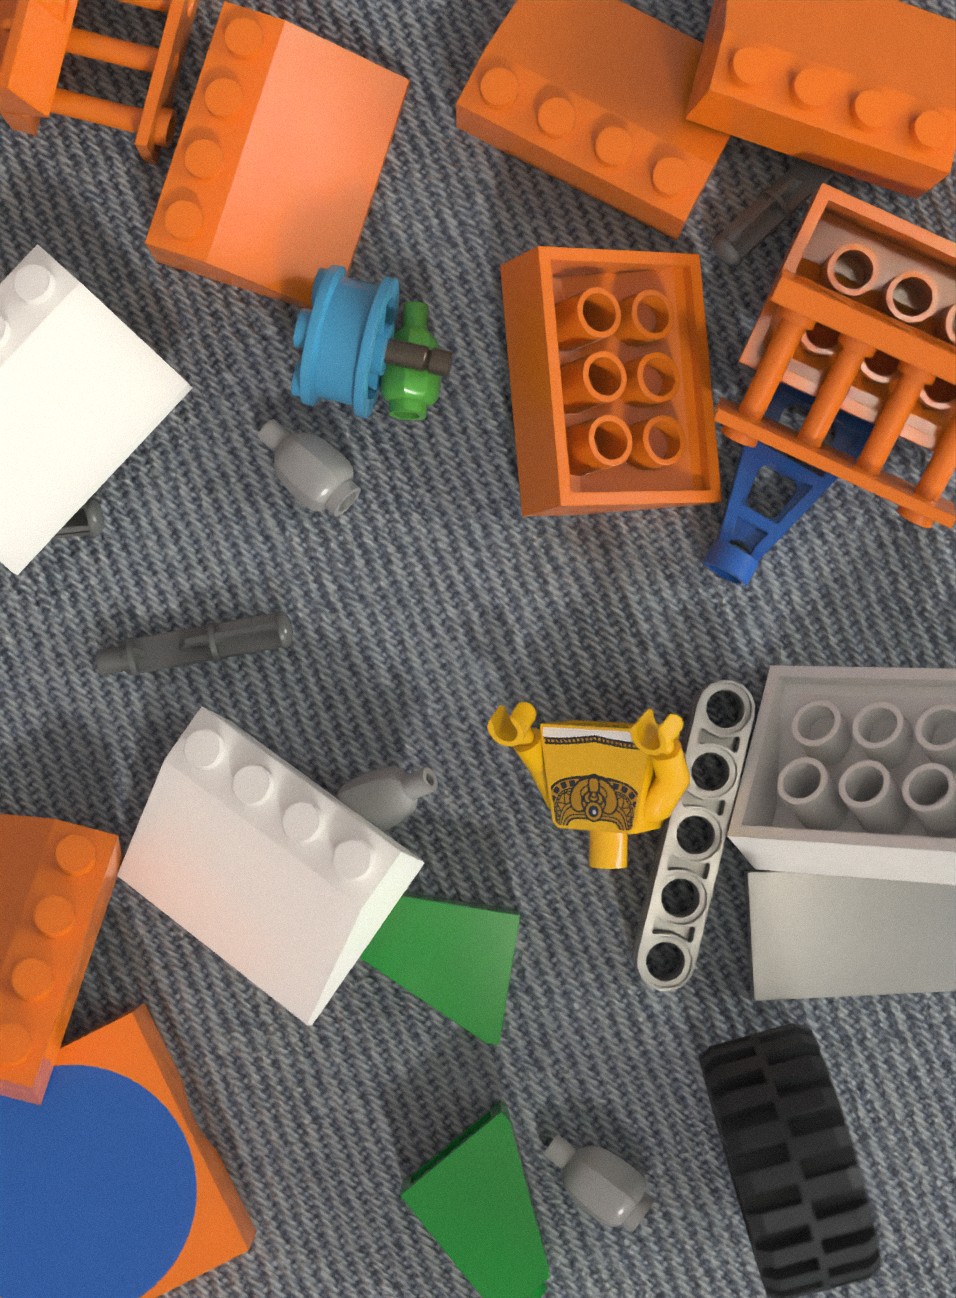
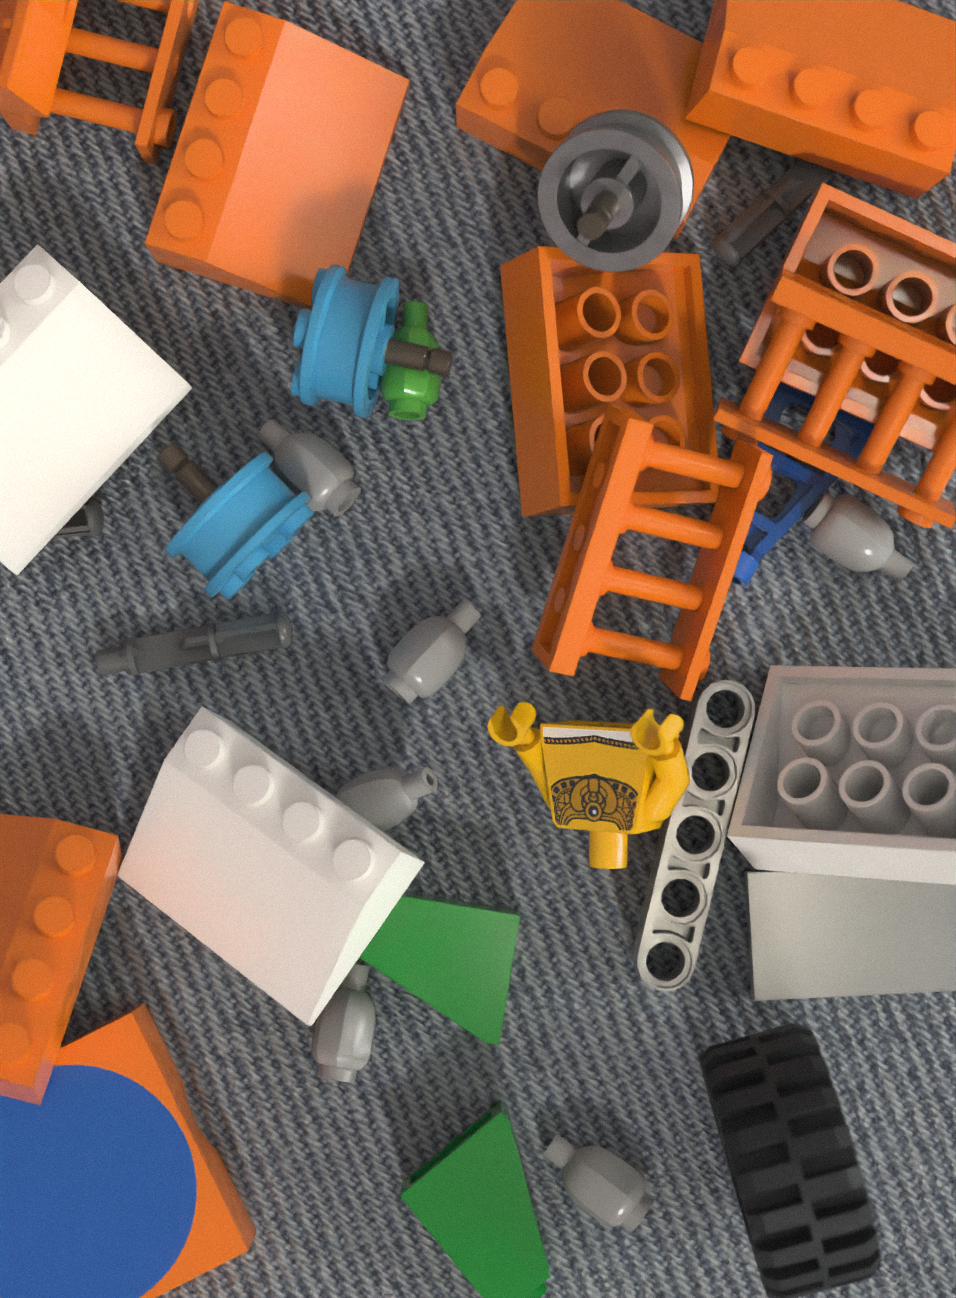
none -> dark azure wheel [156,441,315,600]
none -> light grey plant [311,964,376,1083]
none -> light grey plant [381,599,481,705]
none -> orange fence [531,404,773,701]
none -> flat silver wheel [537,109,694,272]
none -> light grey plant [802,491,913,583]

